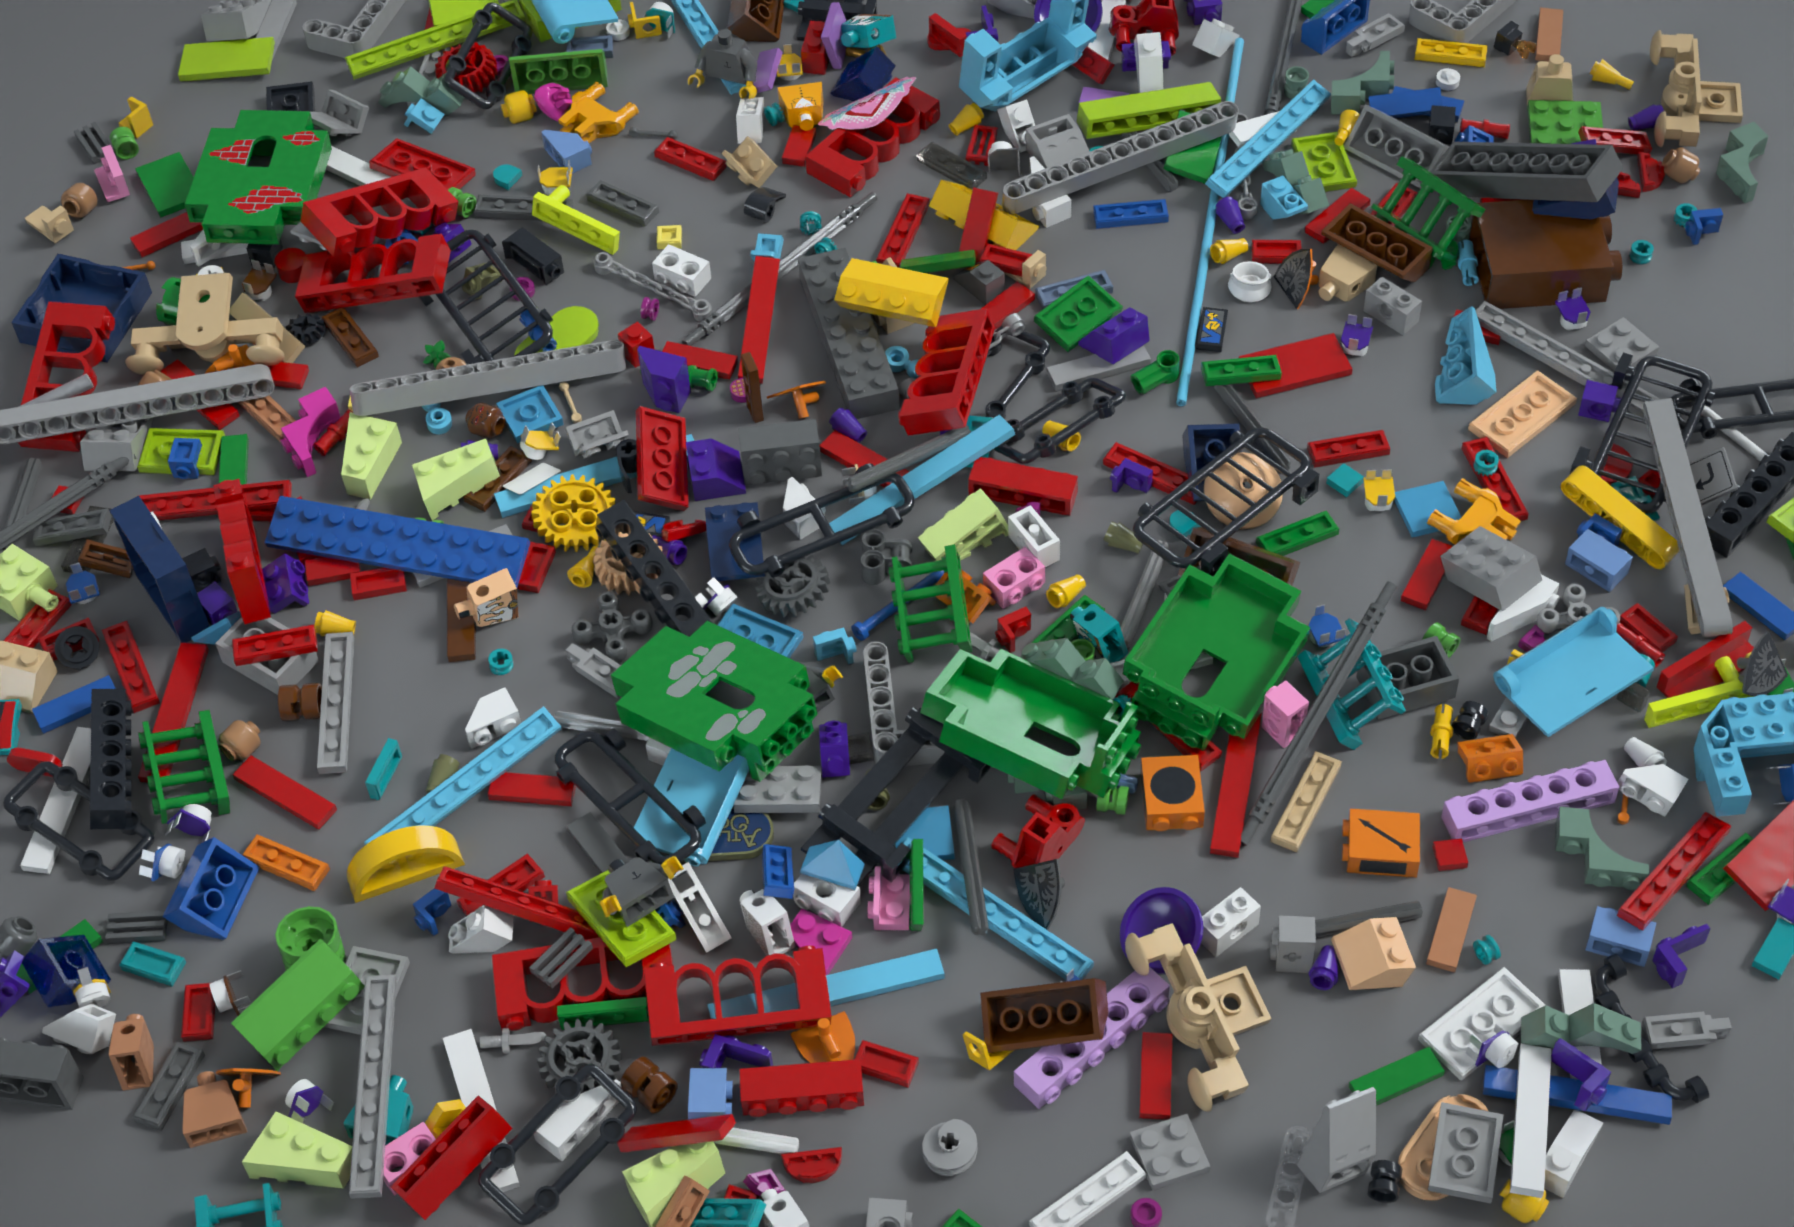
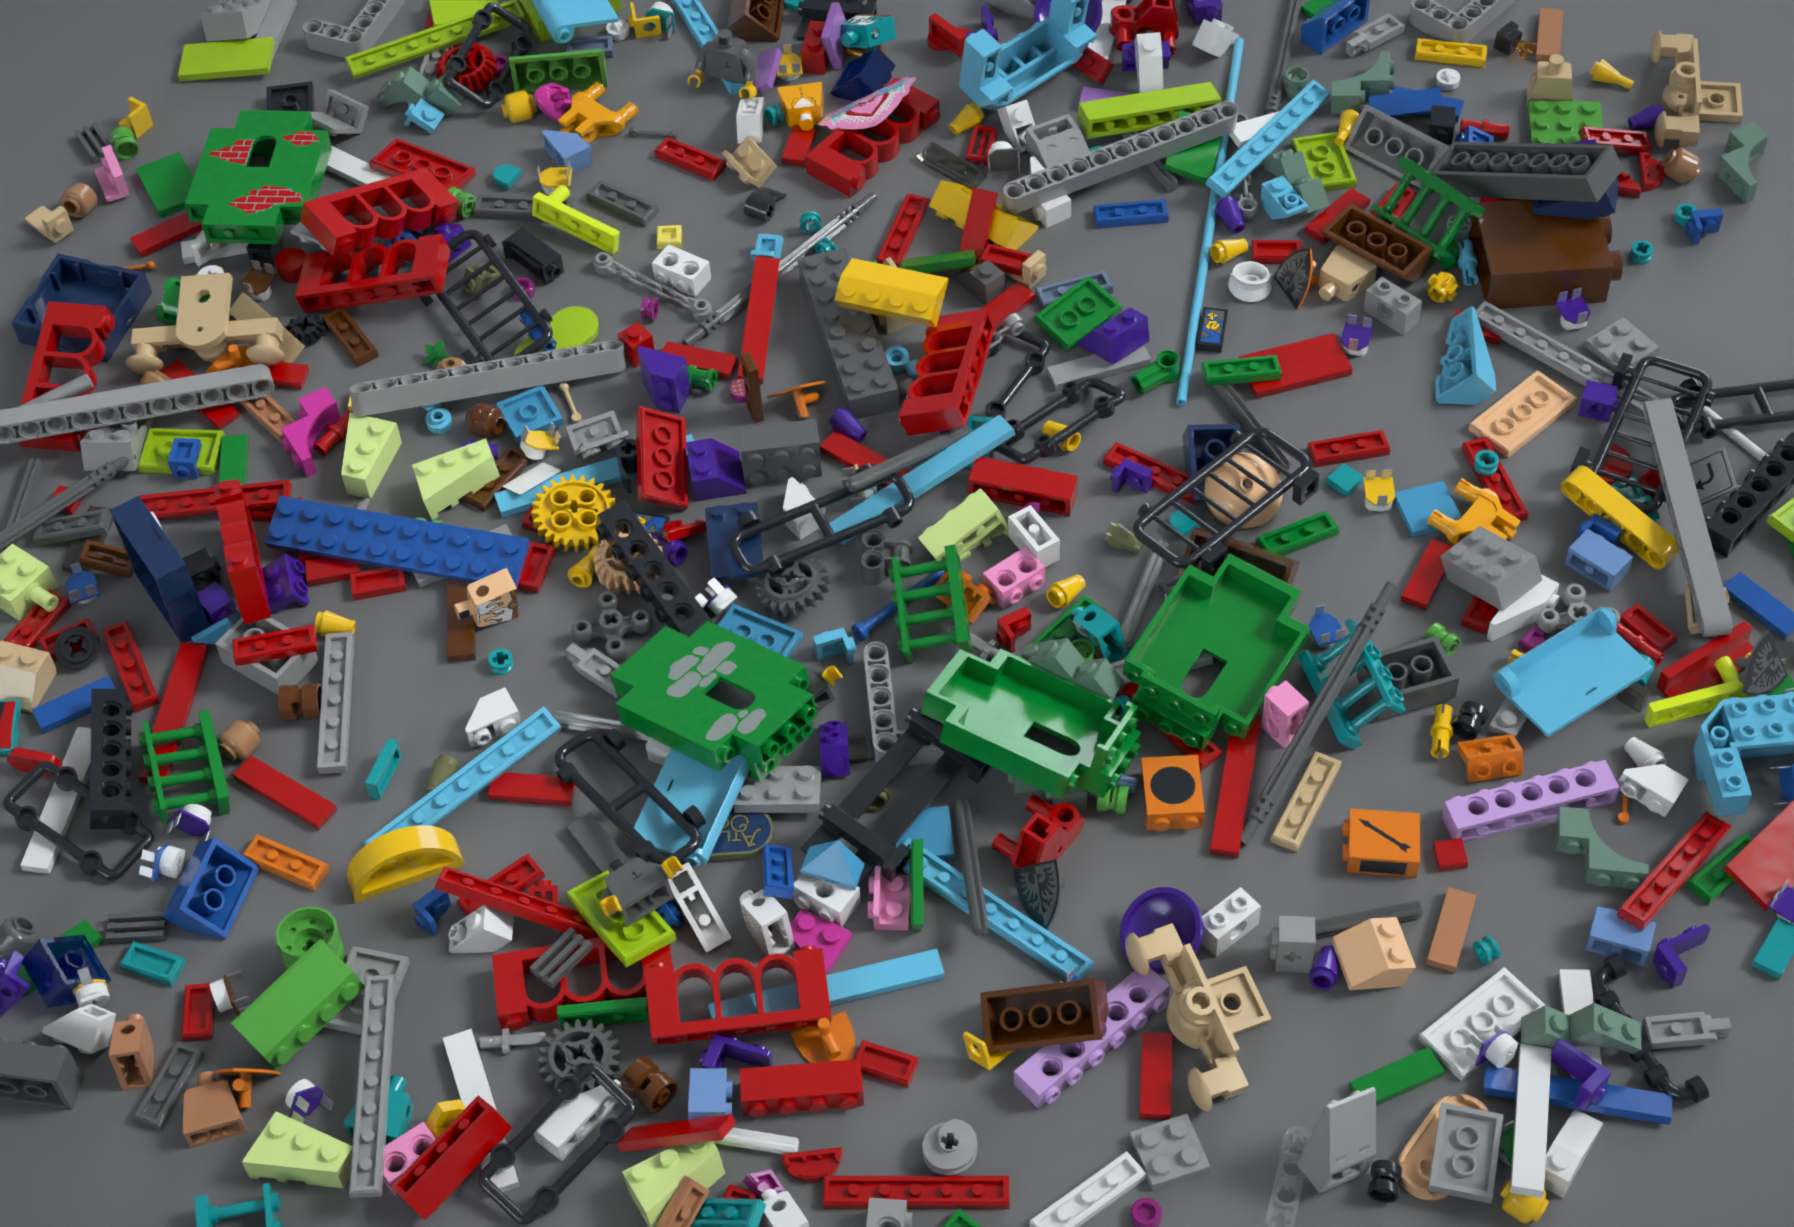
none -> red tile [822,1176,1010,1209]
none -> yellow gear [1426,271,1459,303]

